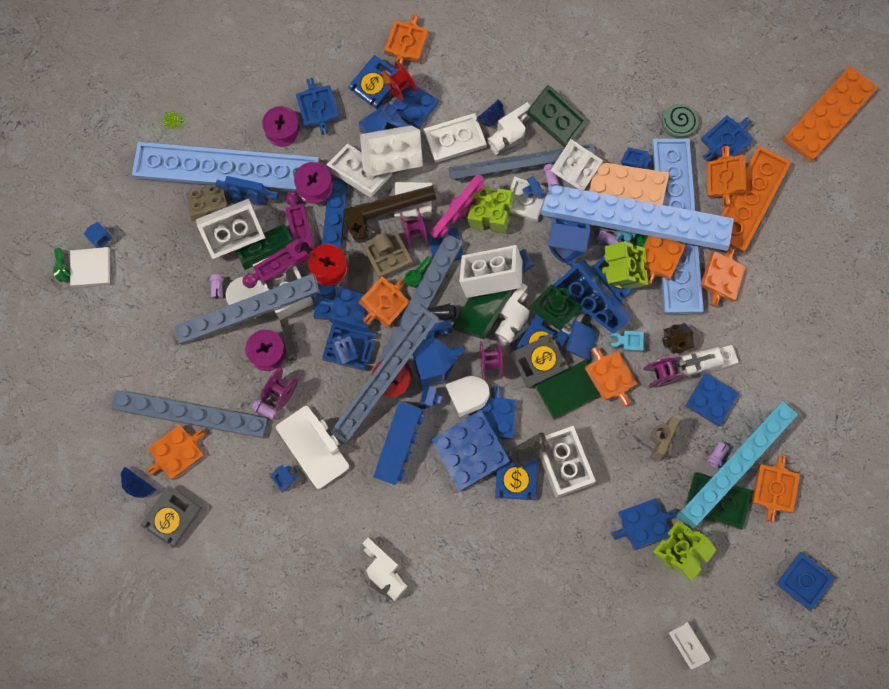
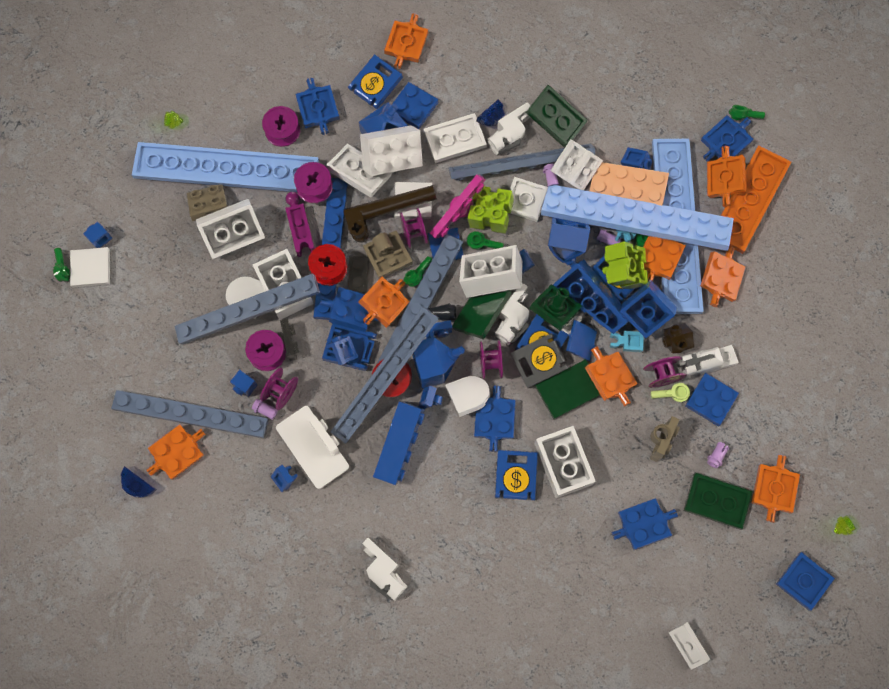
dark grey container [141,485,202,548] -> none
lavender pin [209,274,224,299] -> none
blue plate [215,176,279,205] -> none
dark green tile [235,224,294,270] -> none
magenta plate [242,240,309,288] -> none
red piece [381,61,417,102] -> none
blue plate [431,410,511,491] -> none
clear smoke plate [509,433,552,469] -> none
blue tile [522,176,546,199] -> none
lime brick [653,521,716,582] -> none
sand green tile [662,104,699,139] -> none
medium azure brick [676,401,798,530] -> none
orange plate [783,66,878,162] -> none
none -> blue plate [230,370,258,397]
none -> green plate [467,231,504,250]
none -> blue piece [620,280,677,339]
none -> yellowish green plate [651,383,690,402]
none -> green plate [729,105,765,120]
none -> clear neon green plate [834,515,856,535]

